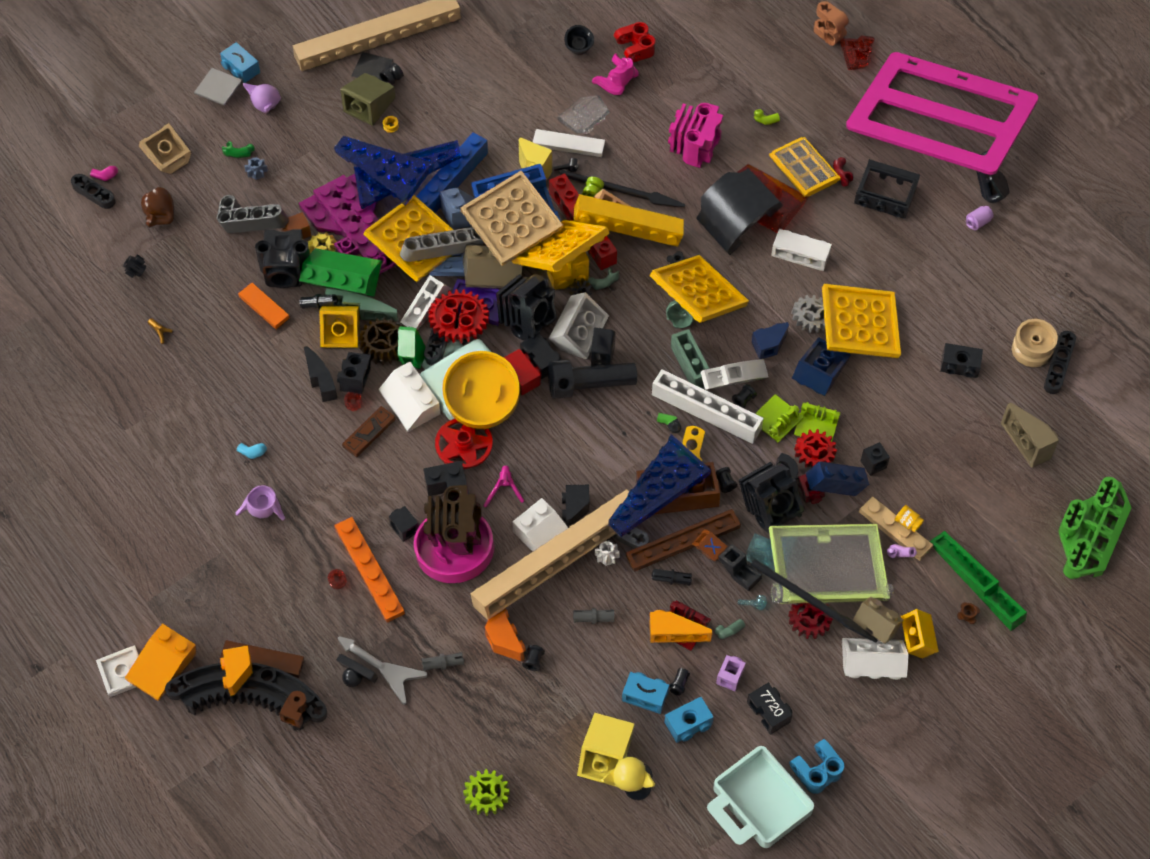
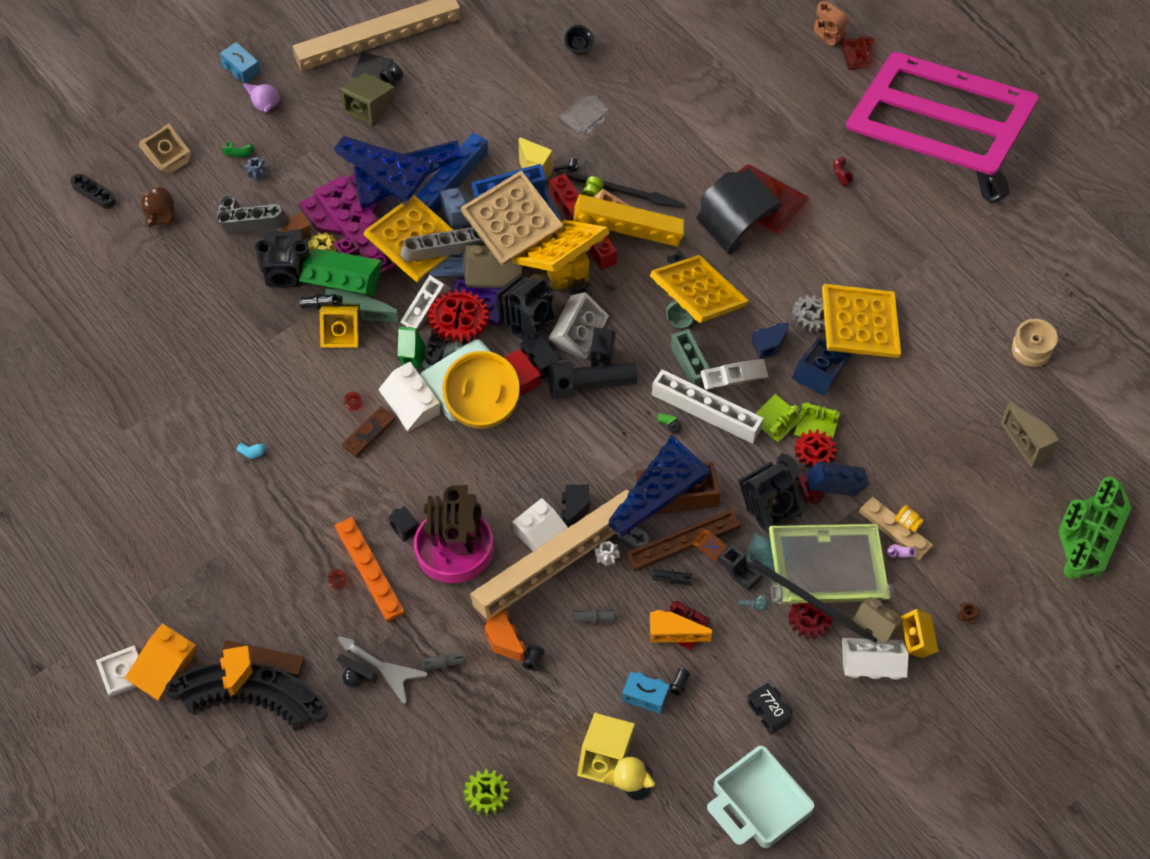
dark pink arm [90,166,118,181] -> none
black gear [123,254,146,278] -> none
pearl gold bar [148,318,173,344] -> none
light grey piece [194,68,242,106] -> none
lavender piece [236,485,285,520] -> none
orange tile [238,283,290,329] -> none
reddish brown leg [279,691,307,728] -> none
black slope [304,346,337,402] -> none
black brick [337,352,371,394] -> none
dark brown gear [358,317,404,365] -> none
yellow bush [383,116,399,133] -> none
black brick [423,461,469,496] -> none
red wheel [435,419,493,469] -> none
dark pink plant [483,466,524,508] -> none
white tile [533,129,605,157] -> none
sand green piece [587,268,619,290] -> none
dark pink hair [592,53,639,95] -> none
red piece [614,22,655,63] -> none
dark azure brick [664,697,714,743] -> none
dark pink piece [668,103,723,168] -> none
yellow piece [675,426,705,464] -> none
sand green arm [715,619,745,639] -> none
black bush [716,467,738,493] -> none
lavender brick [716,655,746,691] -> none
black bush [732,384,757,408] -> none
lime arm [754,109,780,125] -> none
clear piece [769,137,841,197] -> none
white brick [771,229,832,271] -> none
dark azure piece [789,739,844,794] -> none
black window [854,159,920,219] -> none
black brick [860,442,890,476] -> none
green slope [930,531,1027,631] -> none
black brick [940,343,983,378] -> none
lavender brick [966,206,993,230] -> none
black beam [1044,331,1076,394] -> none

